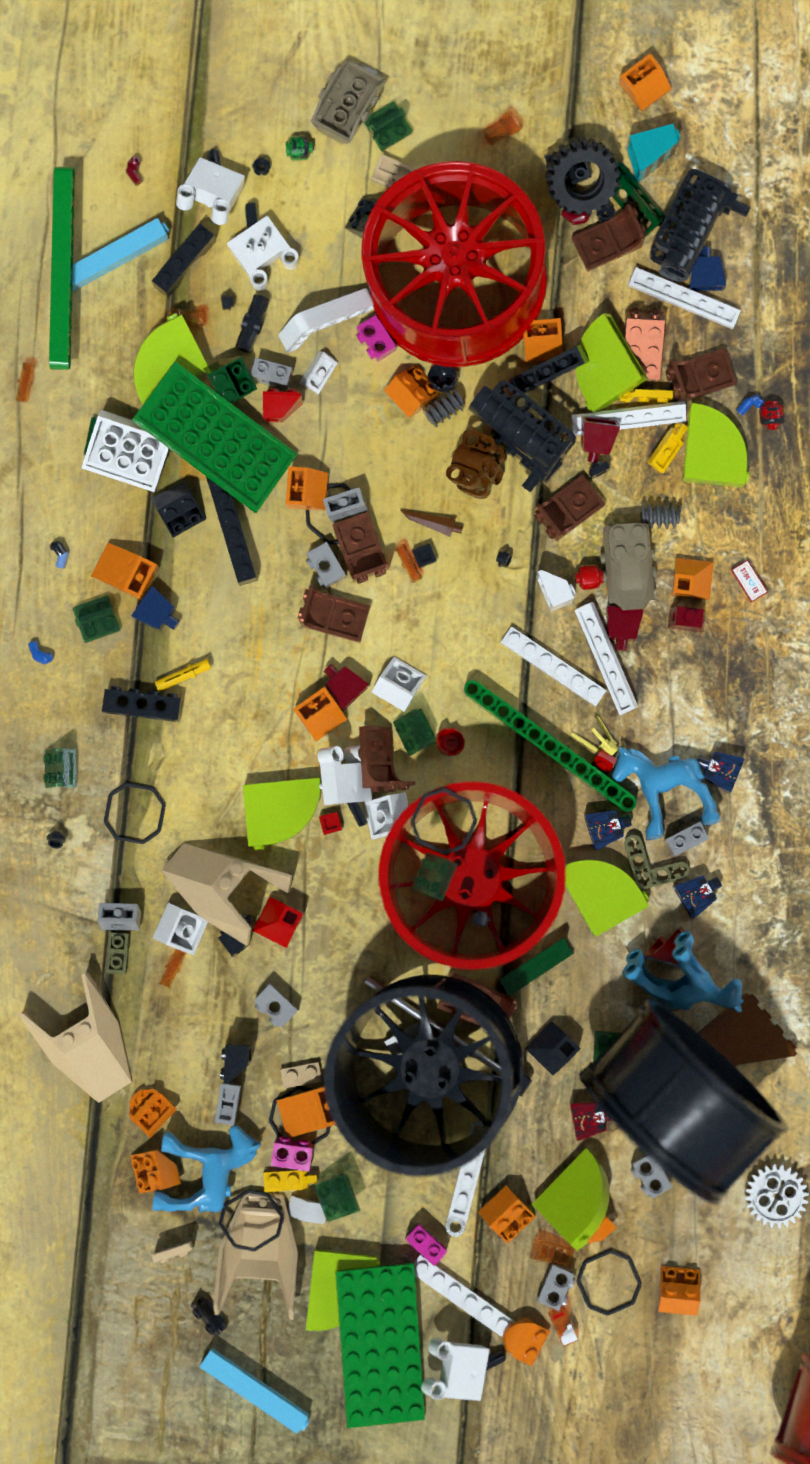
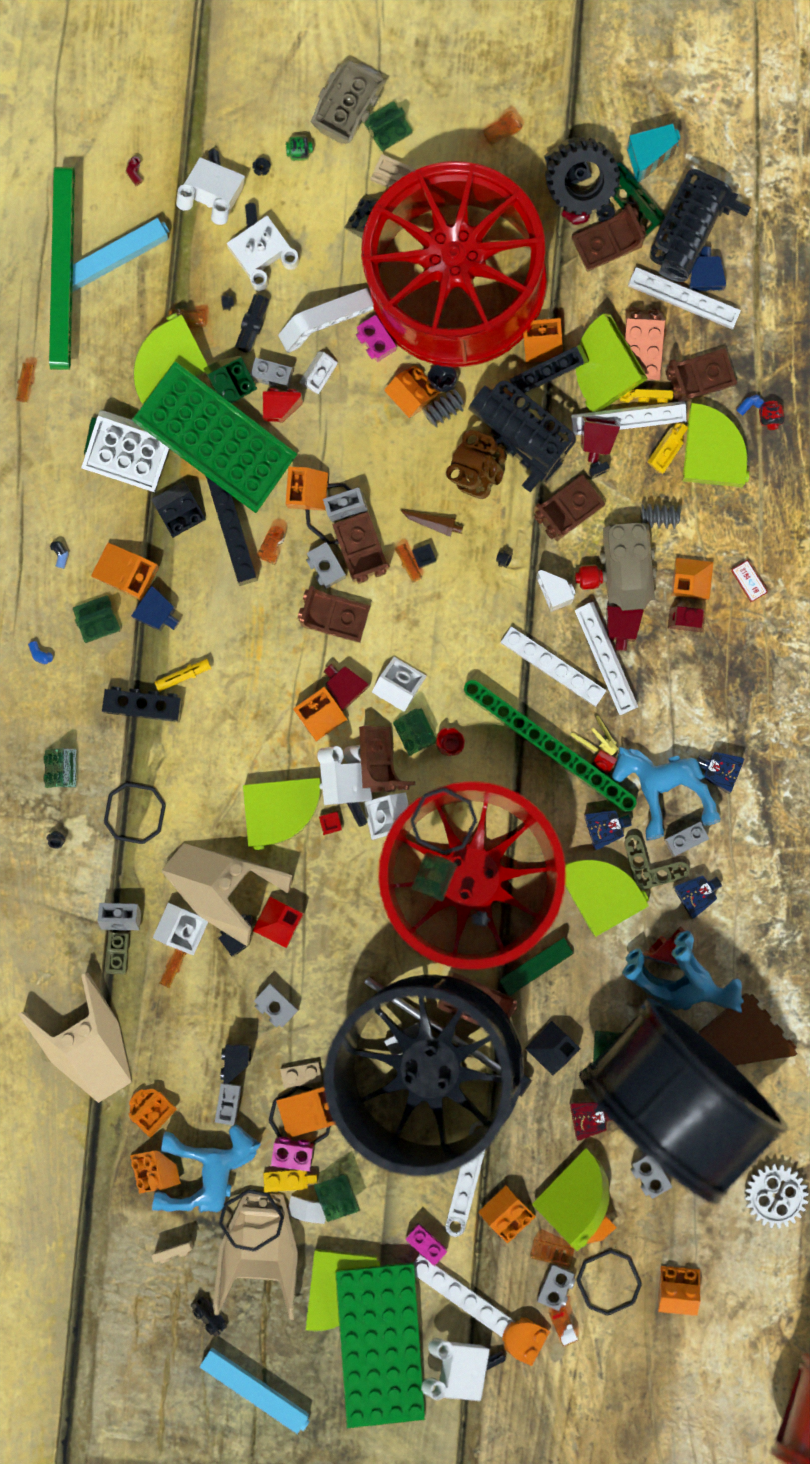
black arch [152,224,216,298] -> none
orange slope [619,53,671,112] -> none
none -> clear orange leg [257,526,285,565]

